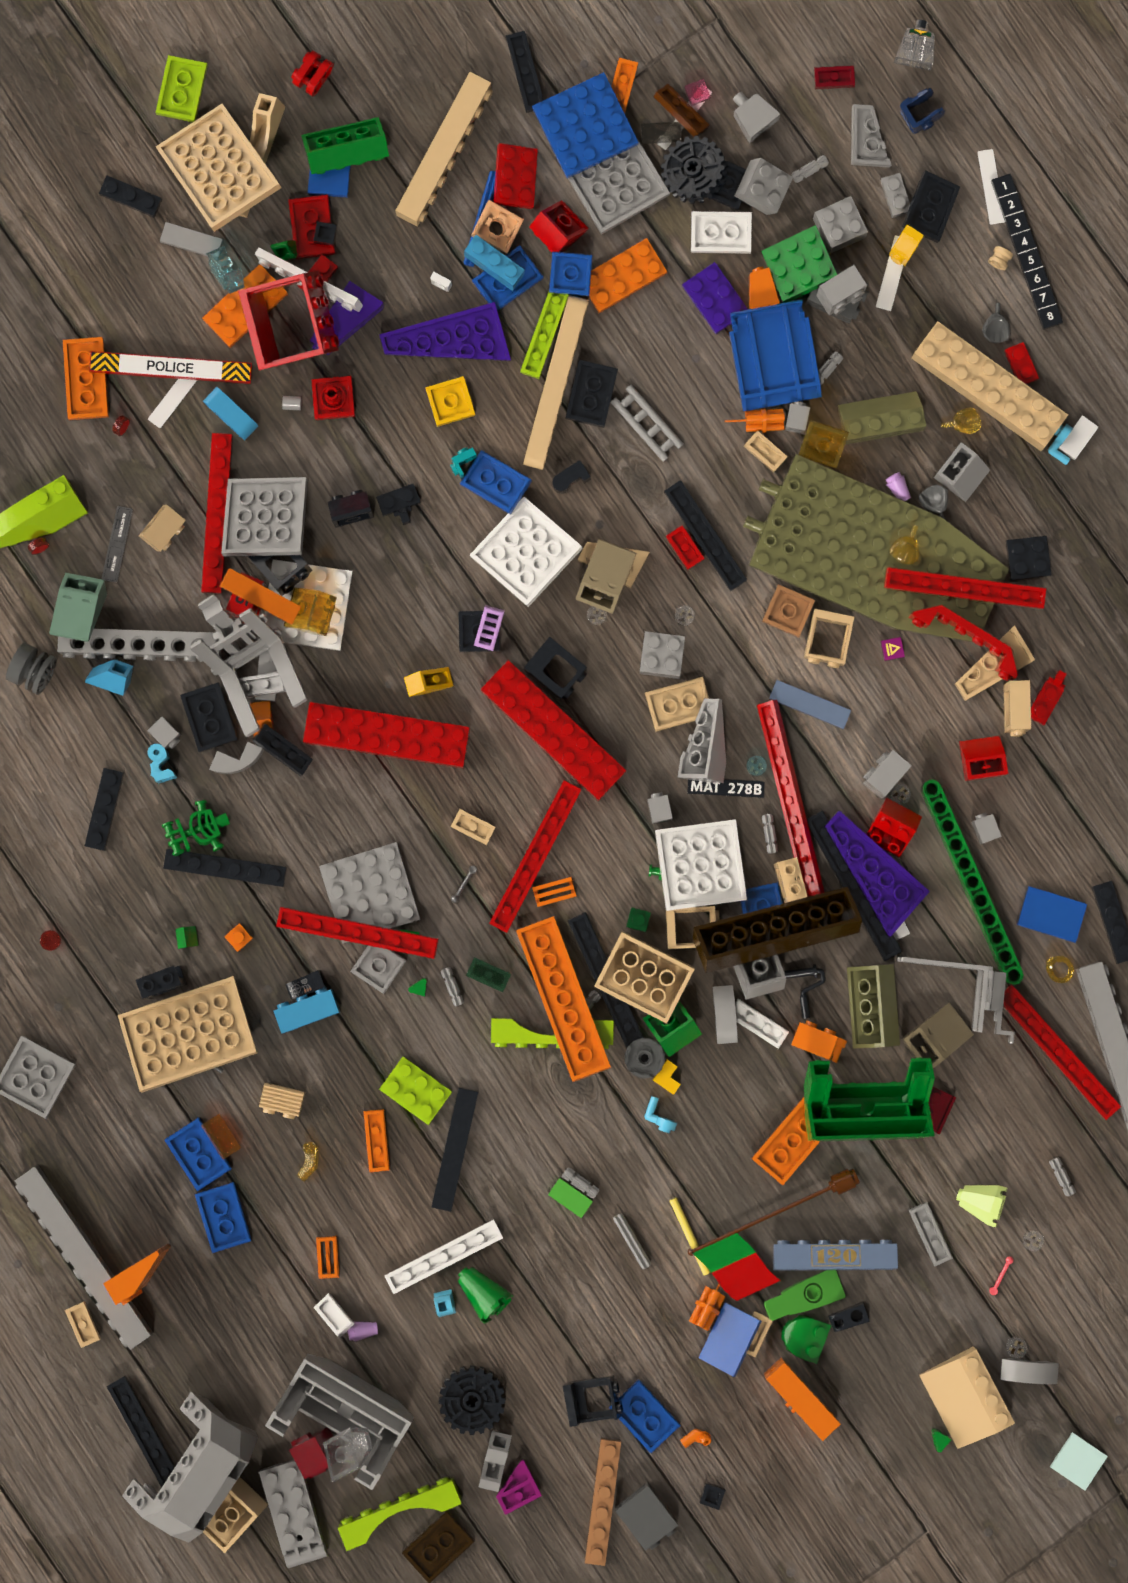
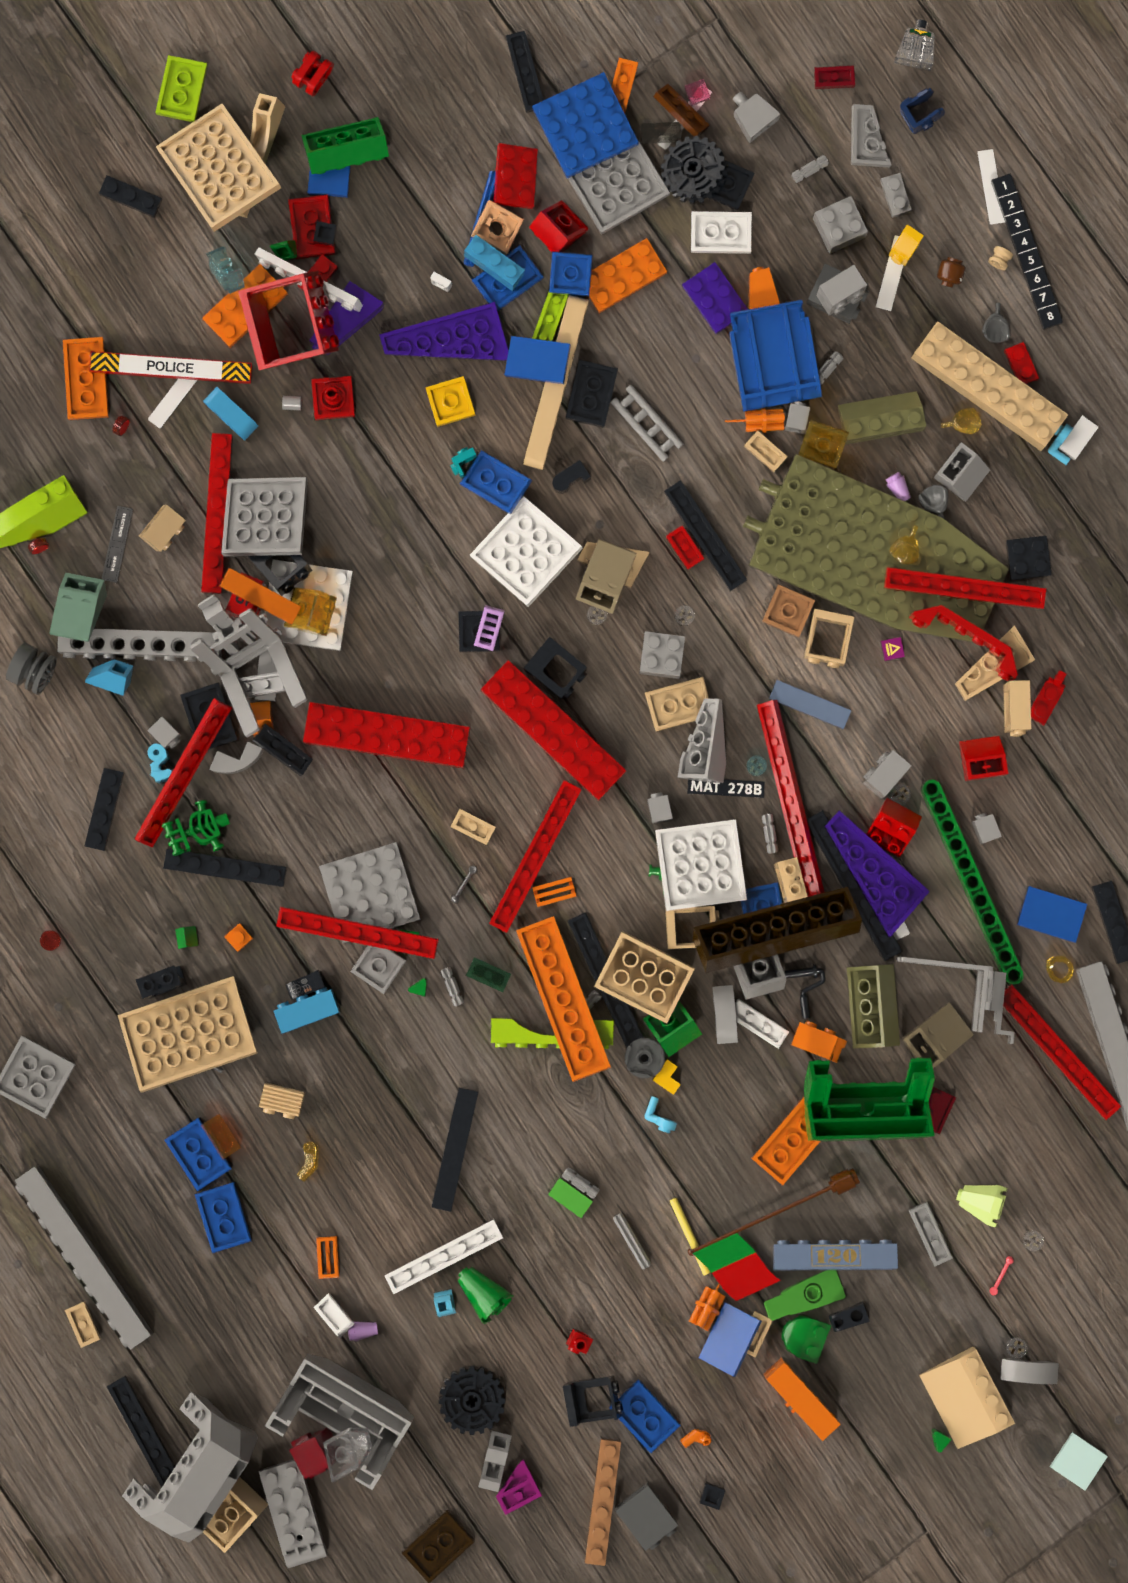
orange slope [103,1243,171,1305] -> none
light grey tile [160,222,223,260] -> none
black slope [328,490,374,528] -> none
lime arch [338,1477,462,1551] -> none
orange tile [363,1109,390,1172] -> none
black hinge [376,483,421,525] -> none
lime plate [379,1056,452,1125] -> none
tan brick [395,72,493,227] -> none
yellow slope [404,667,453,697] -> none
dark green brick [626,907,651,932] -> none
light grey brick [735,158,793,215] -> none
green plate [761,225,837,303] -> none
black plate [902,170,960,243] -> none
light grey axle [1049,1157,1076,1197] -> none
none -> red tile [134,698,232,848]
none -> blue tile [504,336,571,384]
none -> red plate [566,1328,593,1355]
none -> reddish brown head [937,257,966,288]

